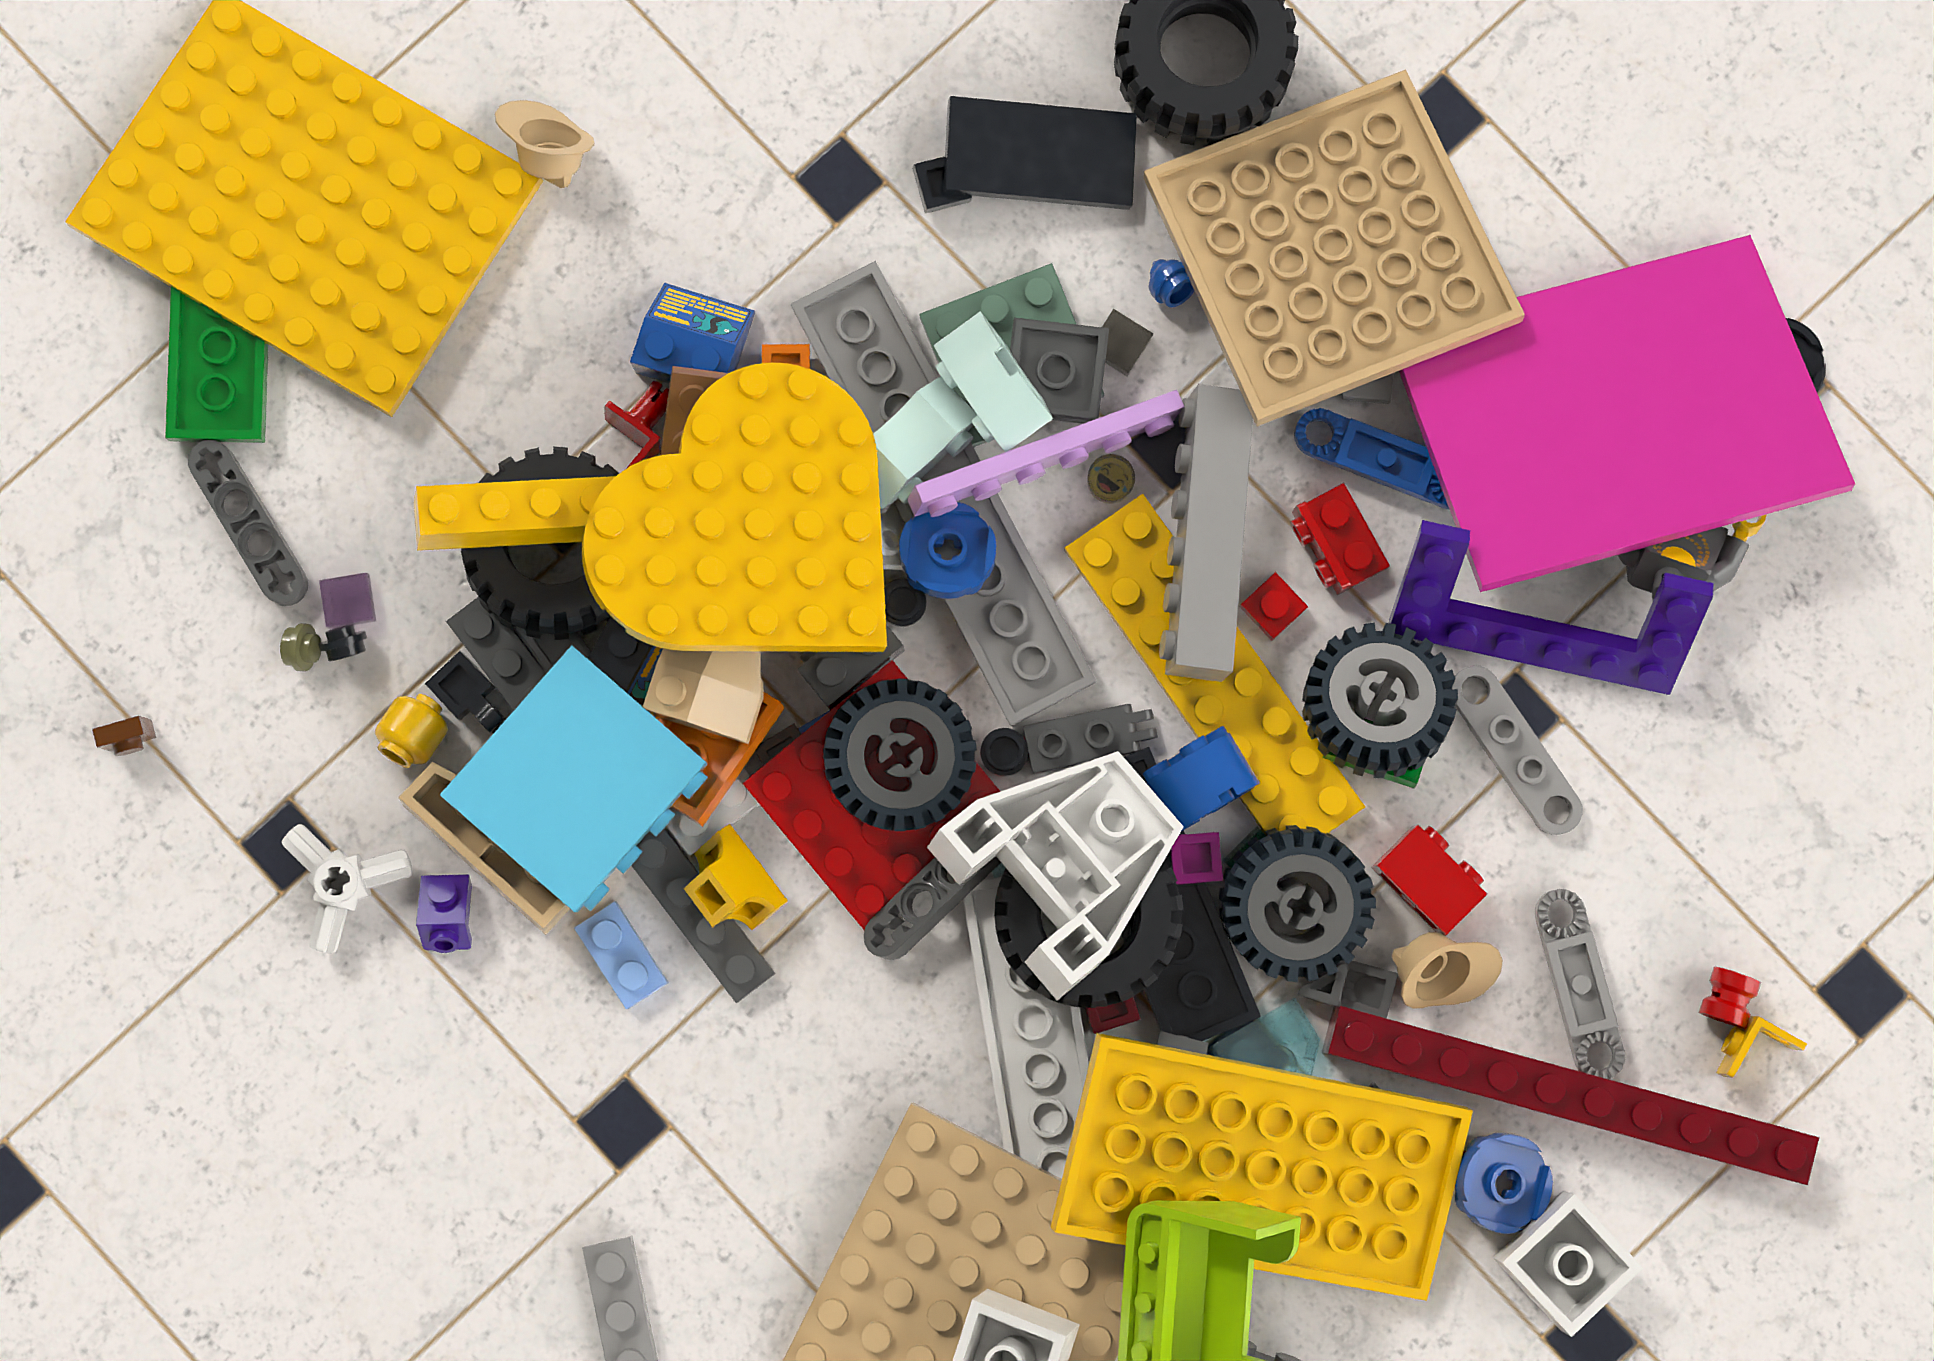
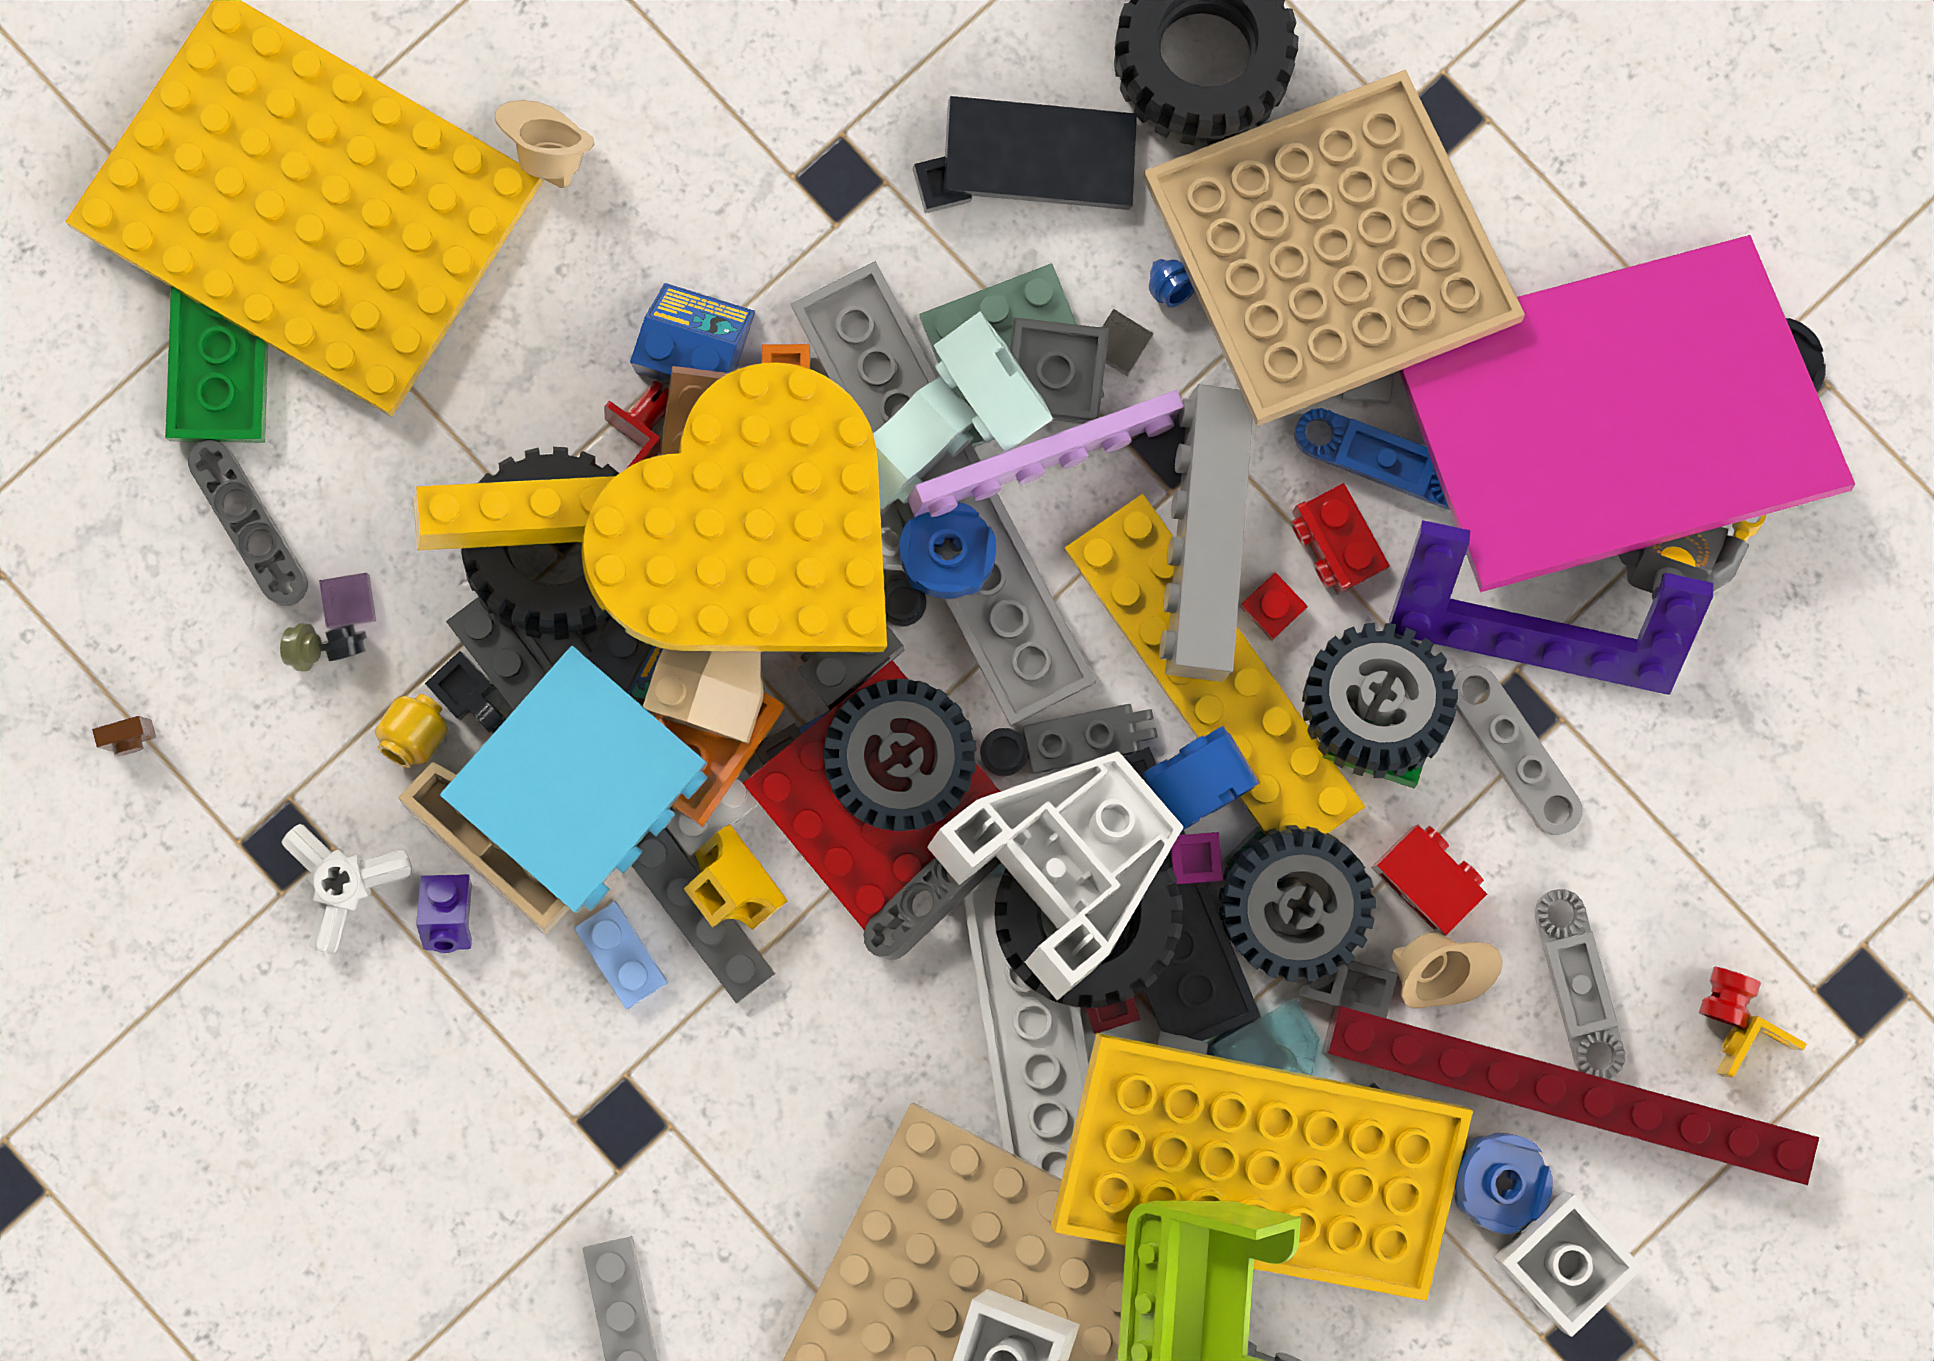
clear smoke tile [1087,454,1135,504] -> none

